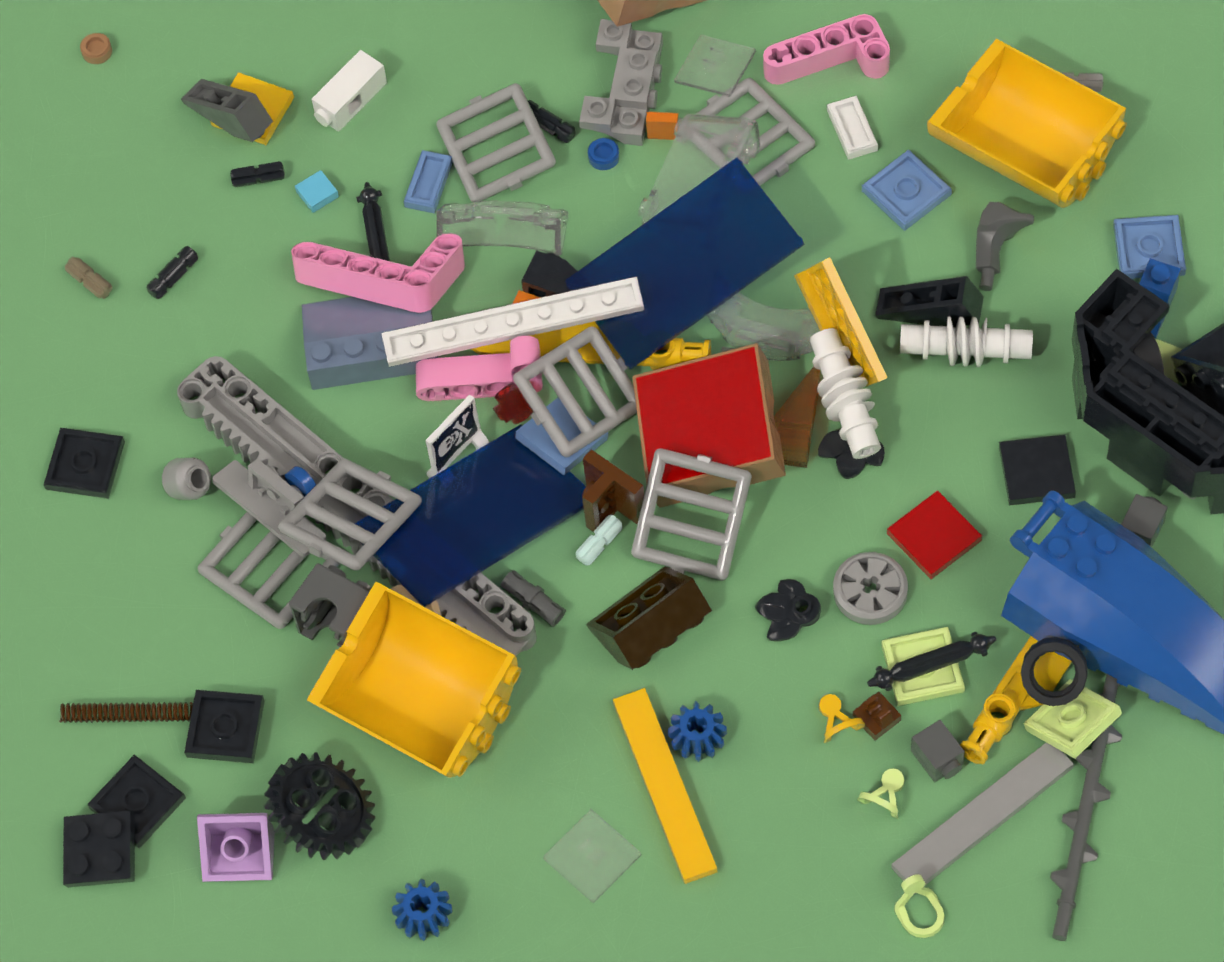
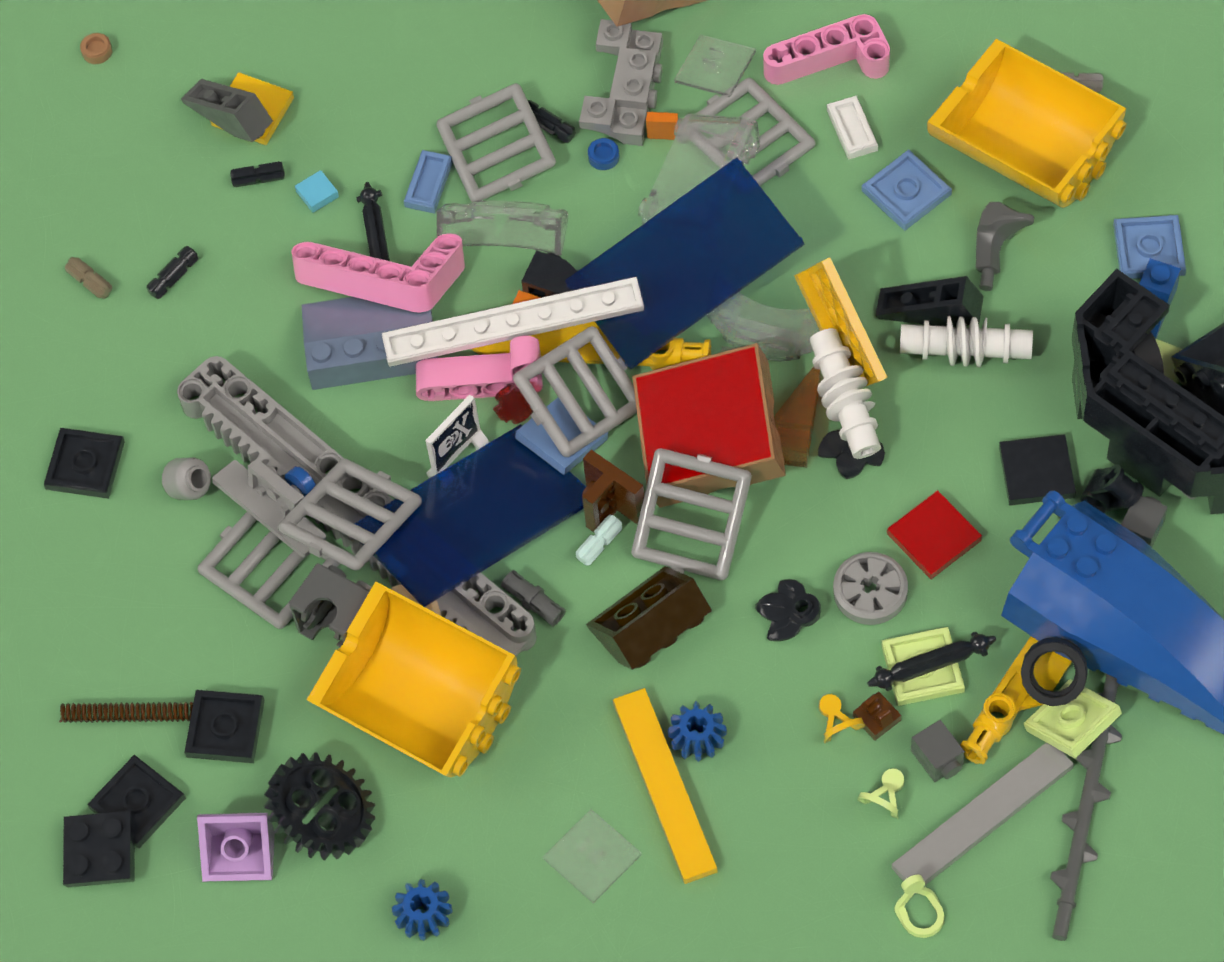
white brick [312,50,387,132] -> none
none -> black piece [1080,464,1144,513]

